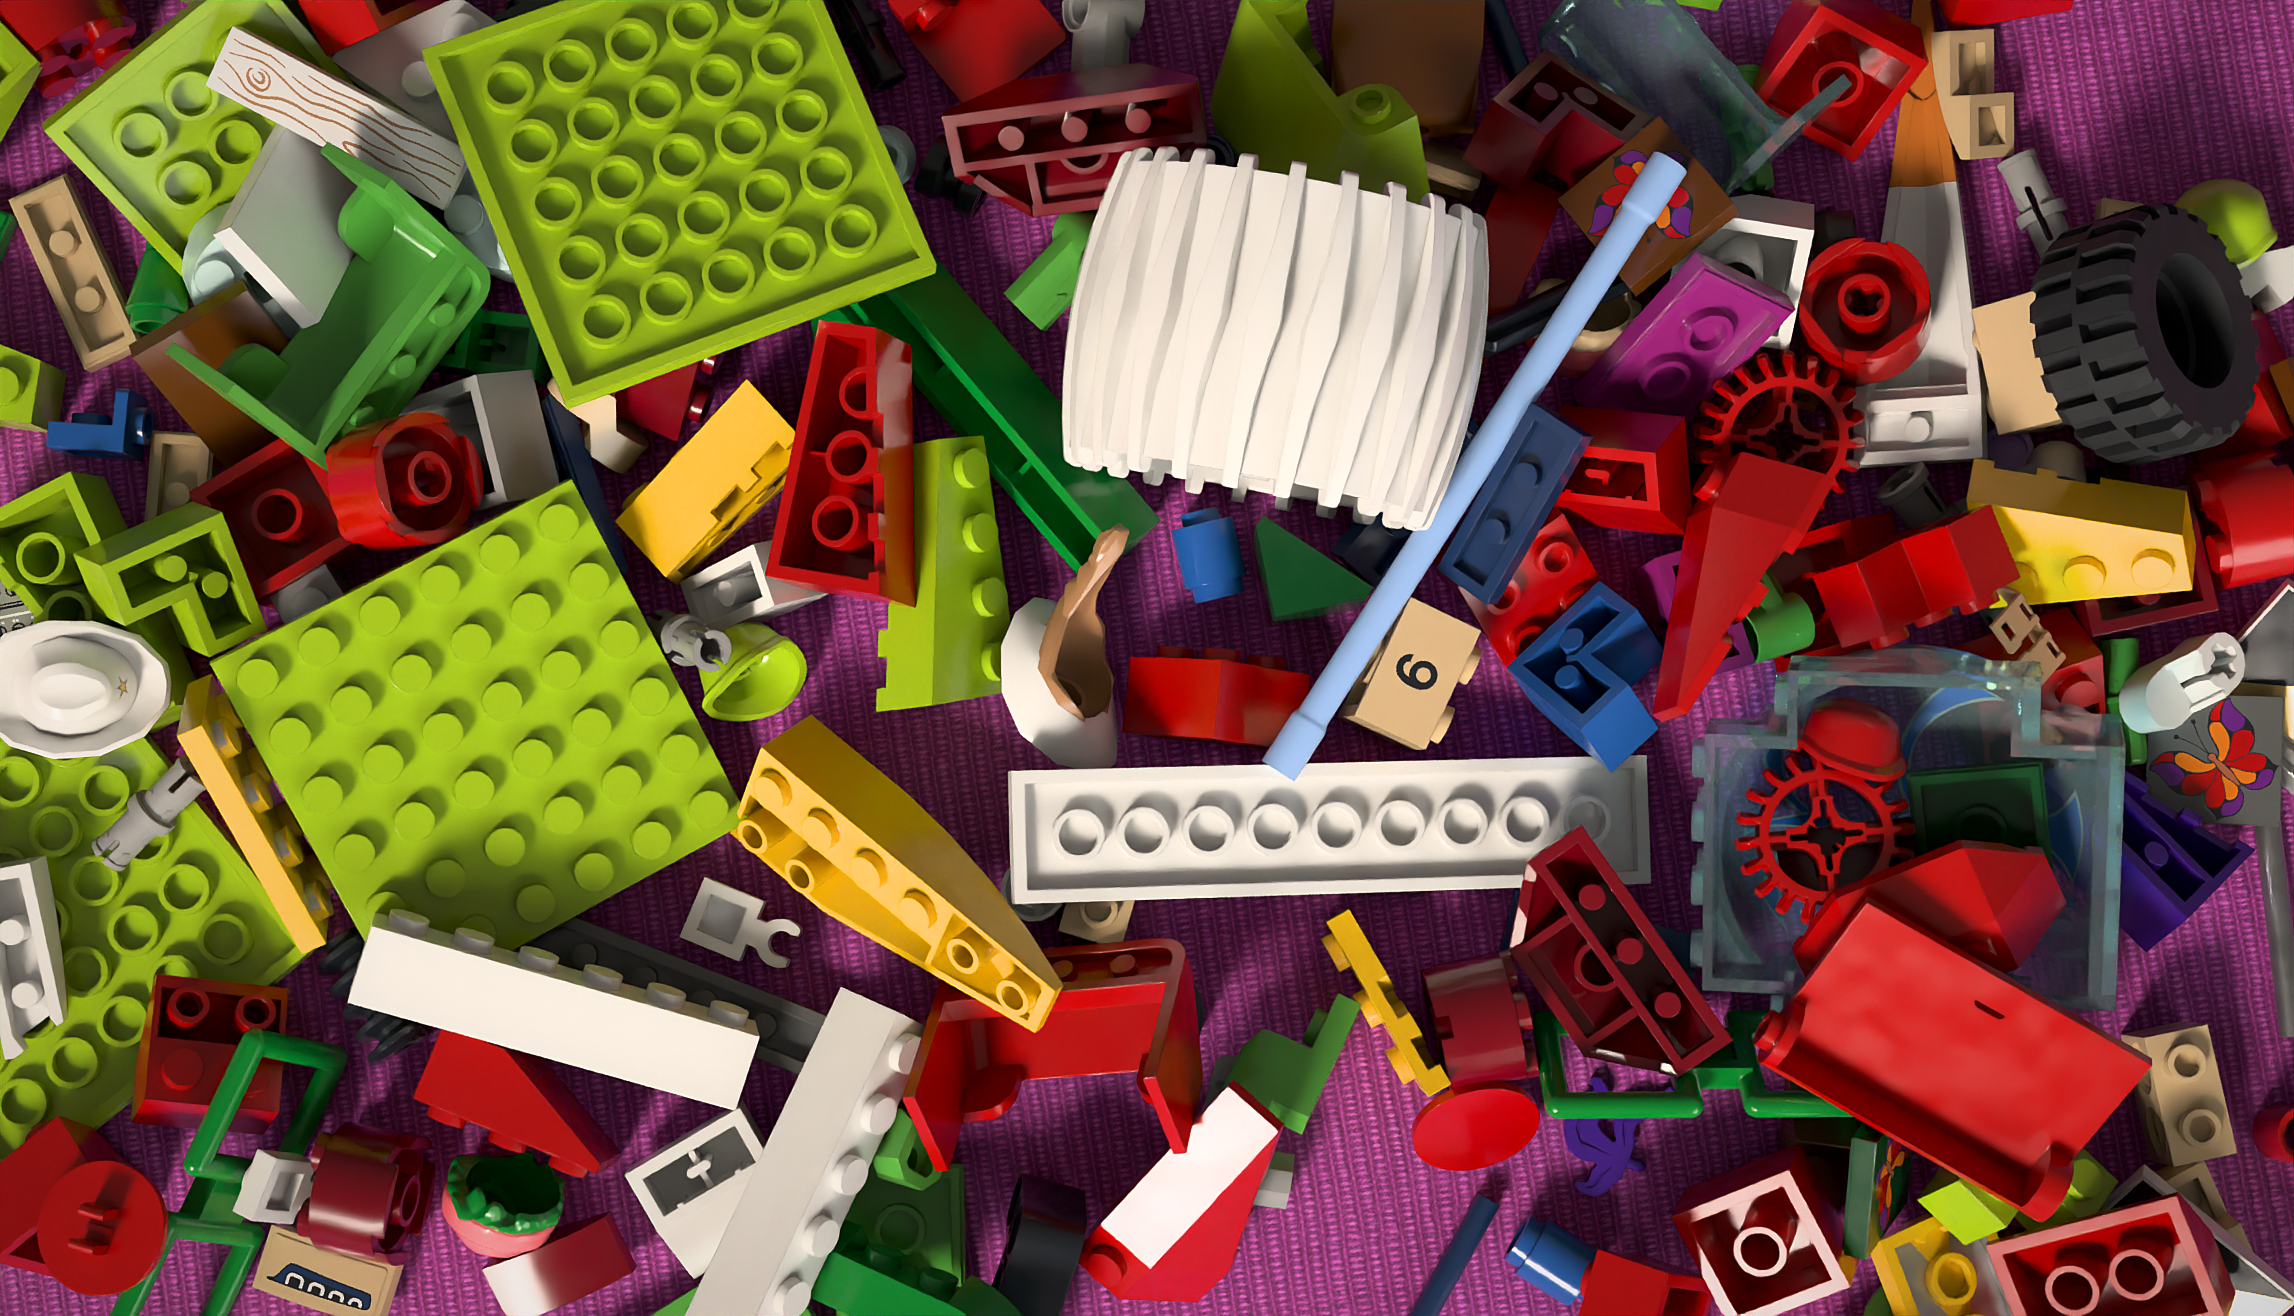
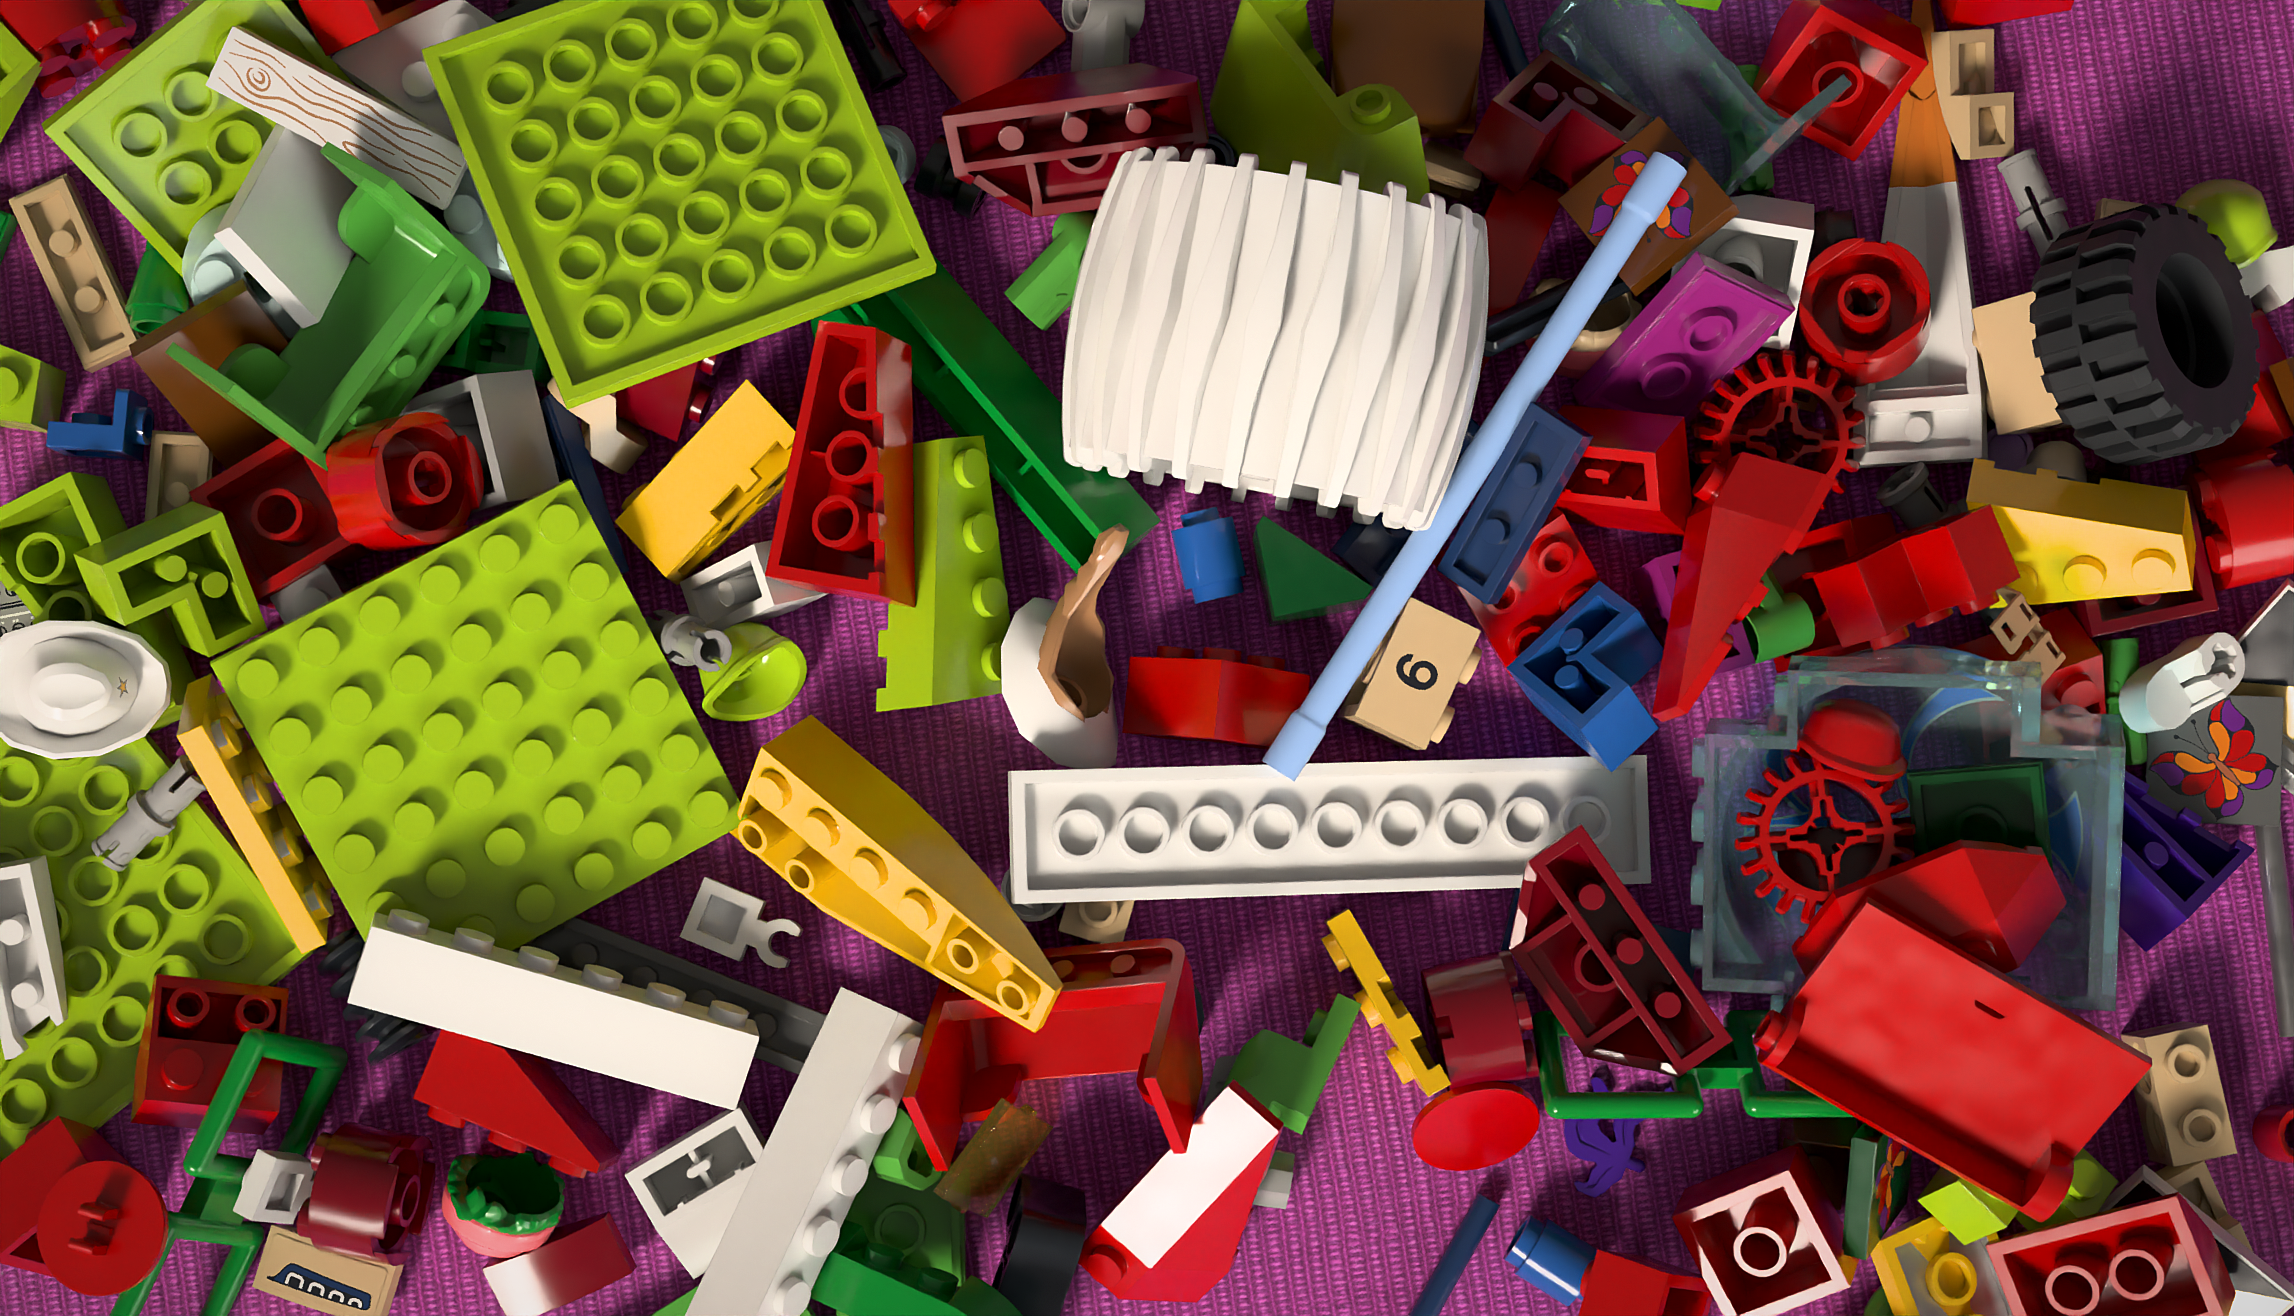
none -> clear yellow piece [934,1098,1053,1218]

